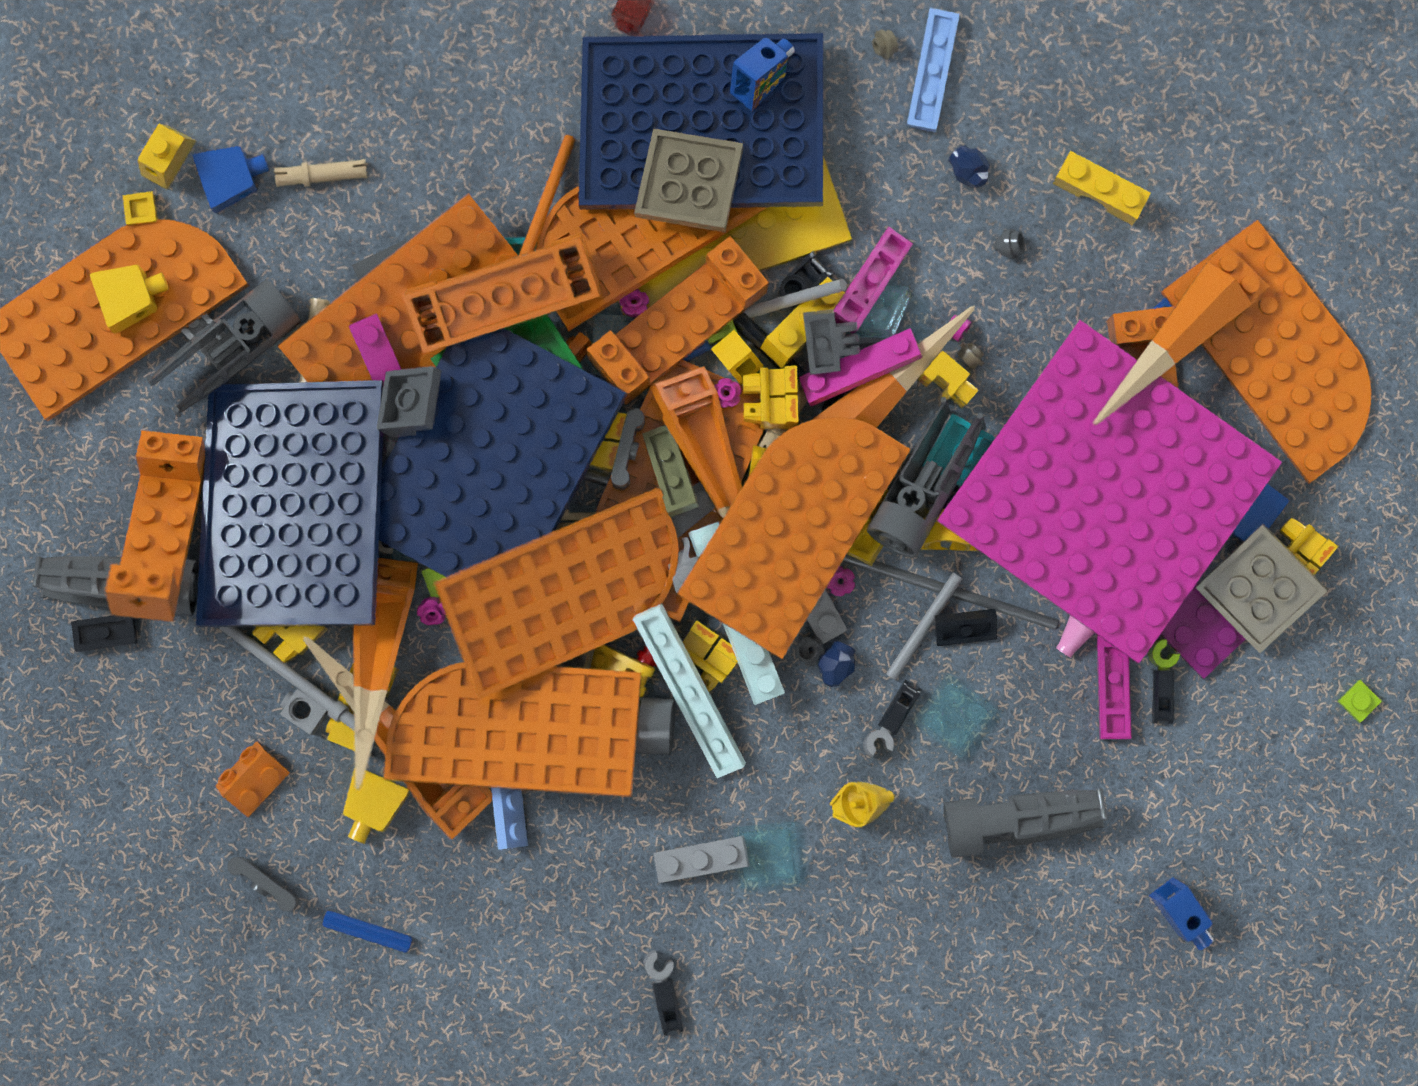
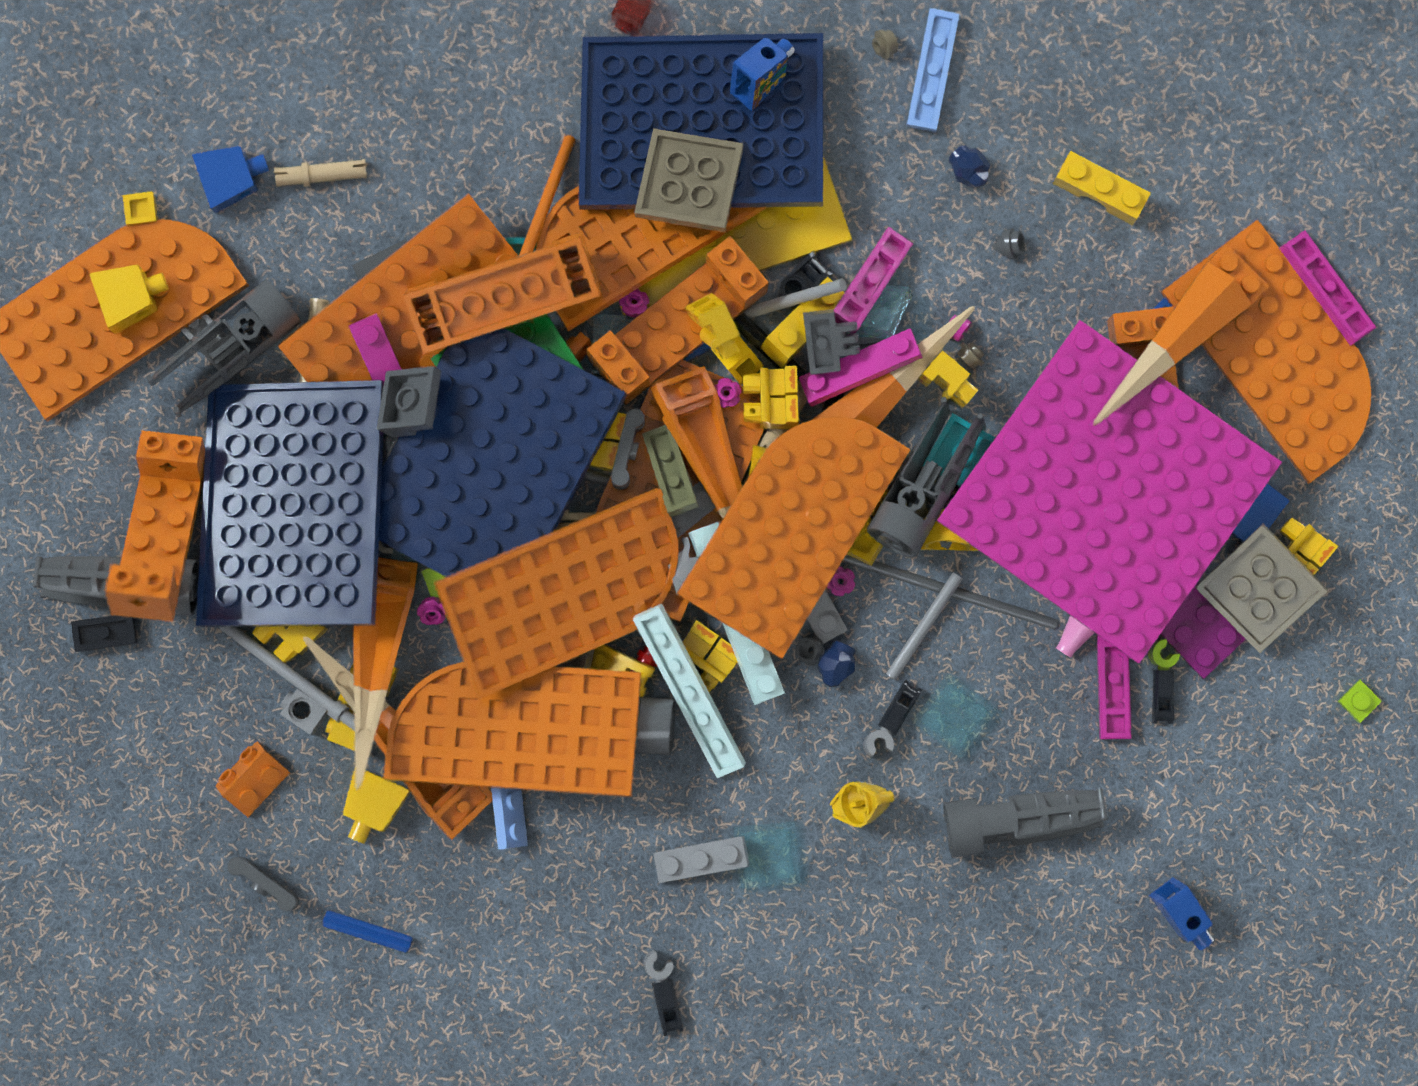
yellow torso [137,123,196,190] -> none
black plate [934,609,997,646] -> none
none -> yellow hips [685,293,740,360]
none -> dark pink plate [1279,230,1377,346]

